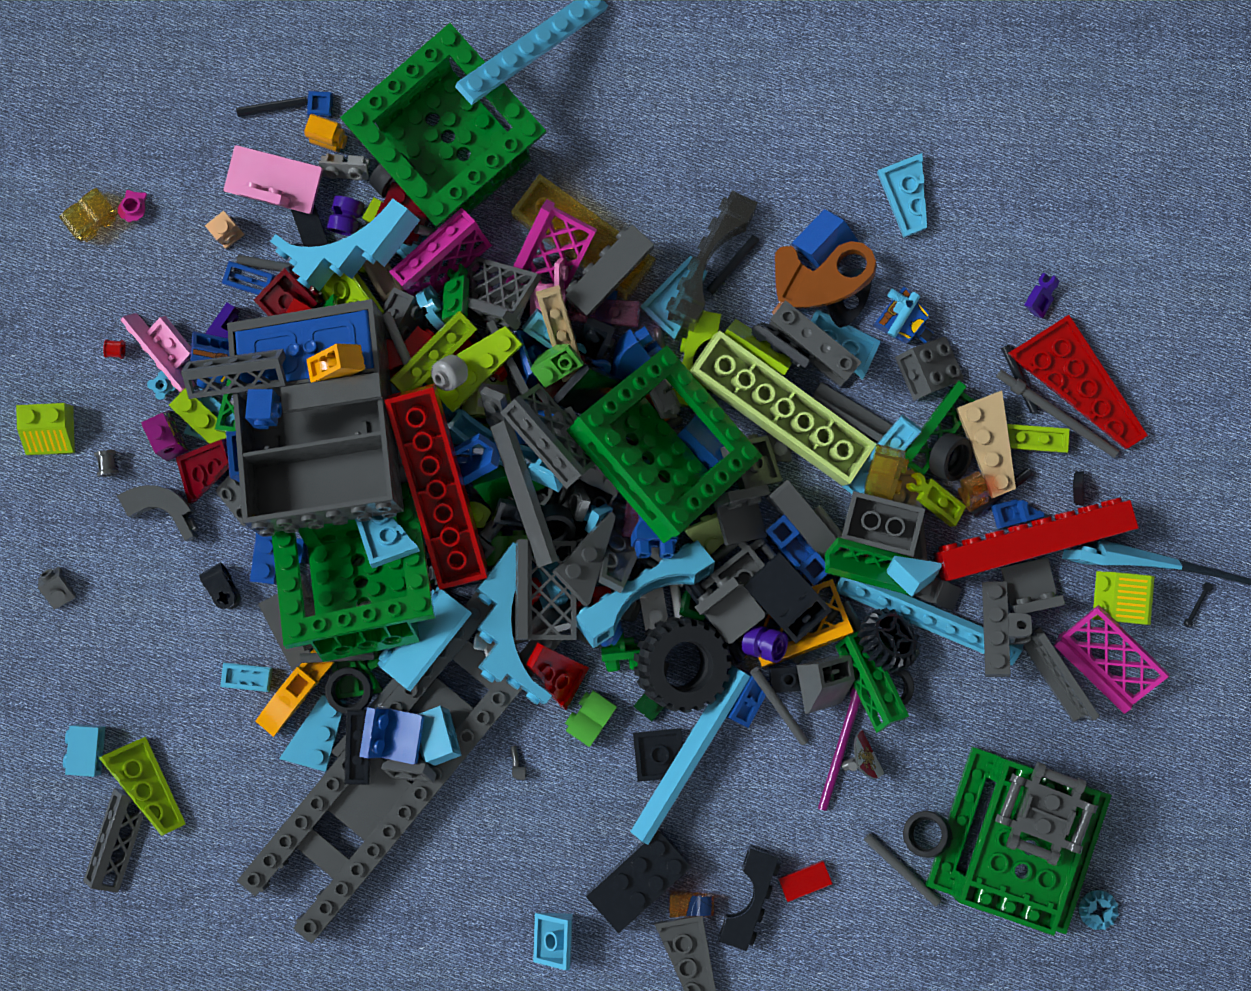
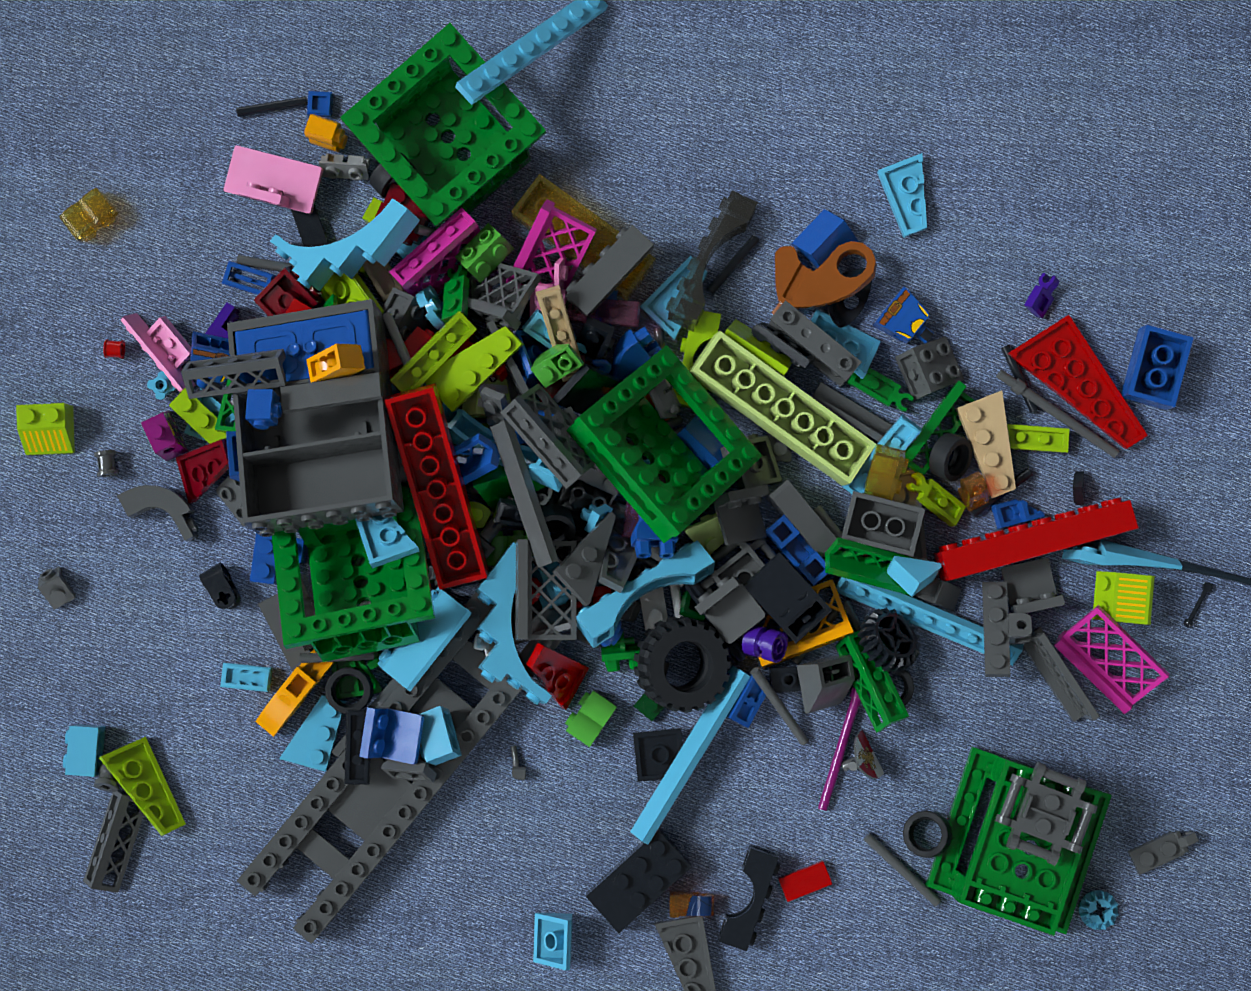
dark pink animal [118,190,147,223] -> none
light nougat brick [205,211,245,249] -> none
dark purple wheel [326,195,365,236] -> none
light grey head [431,355,468,391] -> none
dark grey tile [568,487,591,522] -> none
medium azure hose [887,288,920,338] -> none
none -> dark grey wheel [94,765,119,792]
none -> bright green brick [455,223,514,283]
none -> green plate [847,367,914,412]
none -> blue brick [1121,325,1193,410]
none -> dark grey hinge [1127,830,1199,875]

